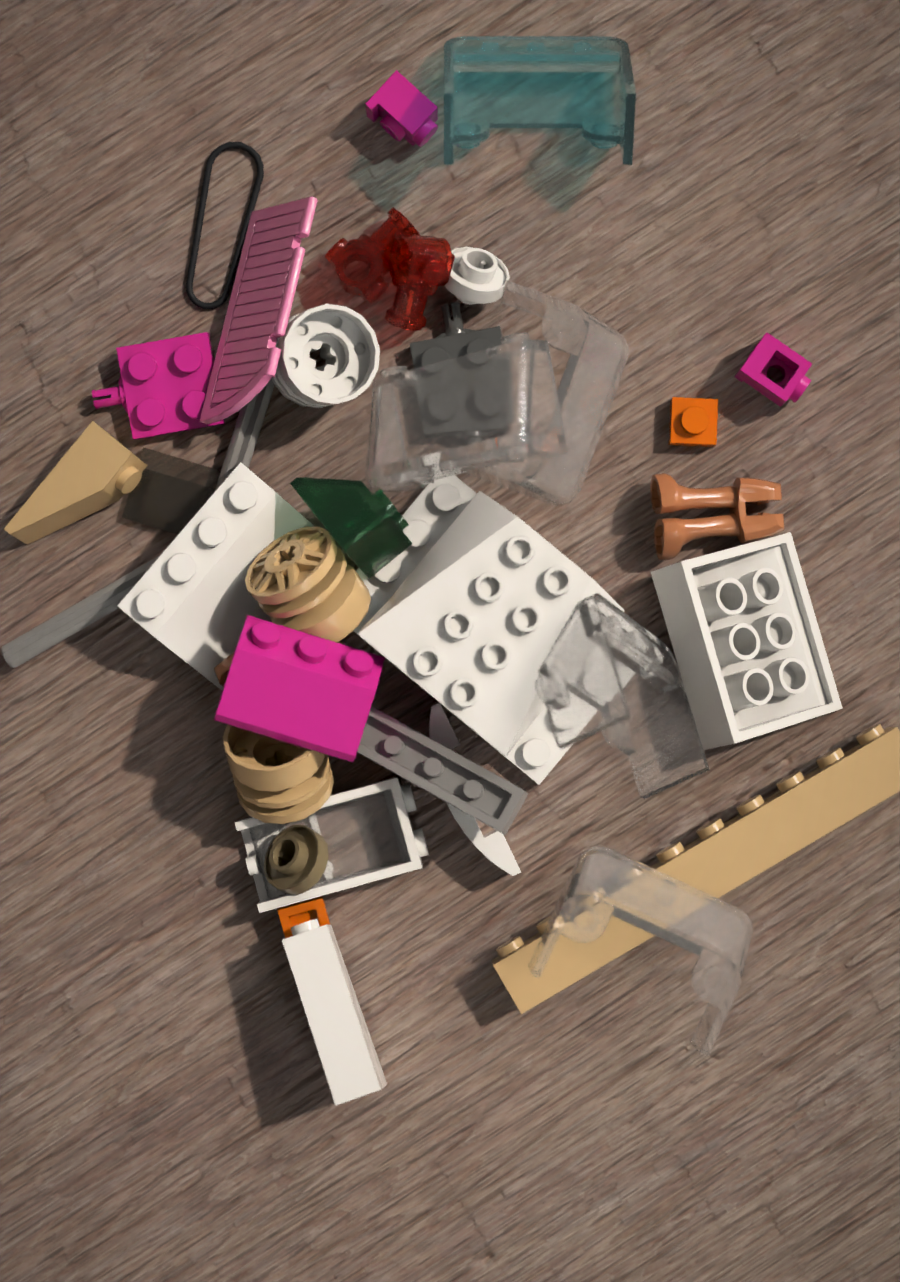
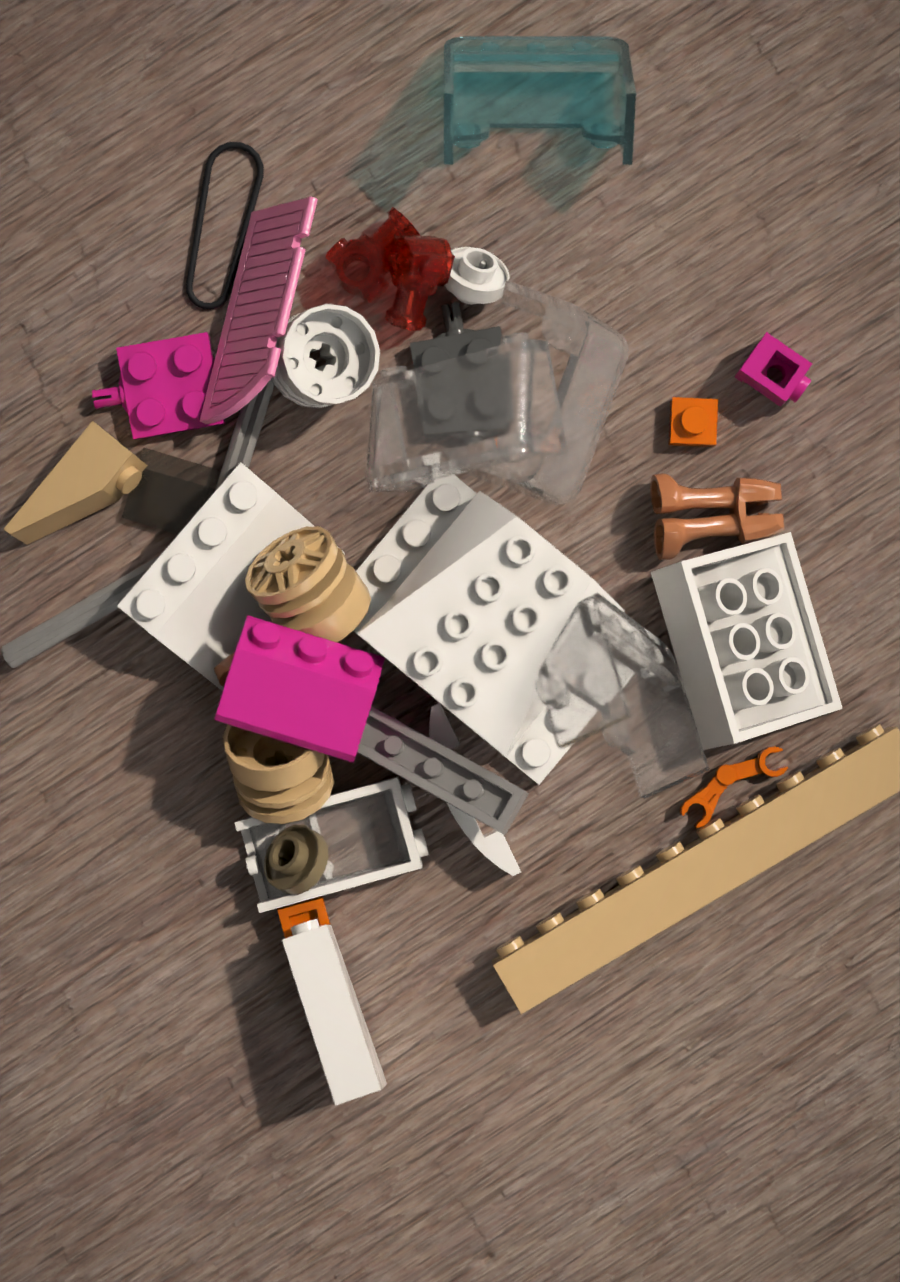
clear green slope [290,477,412,579] -> none
dark pink brick [365,70,438,147] -> none
clear windscreen [528,845,753,1057] -> none
none -> orange piece [680,746,788,828]

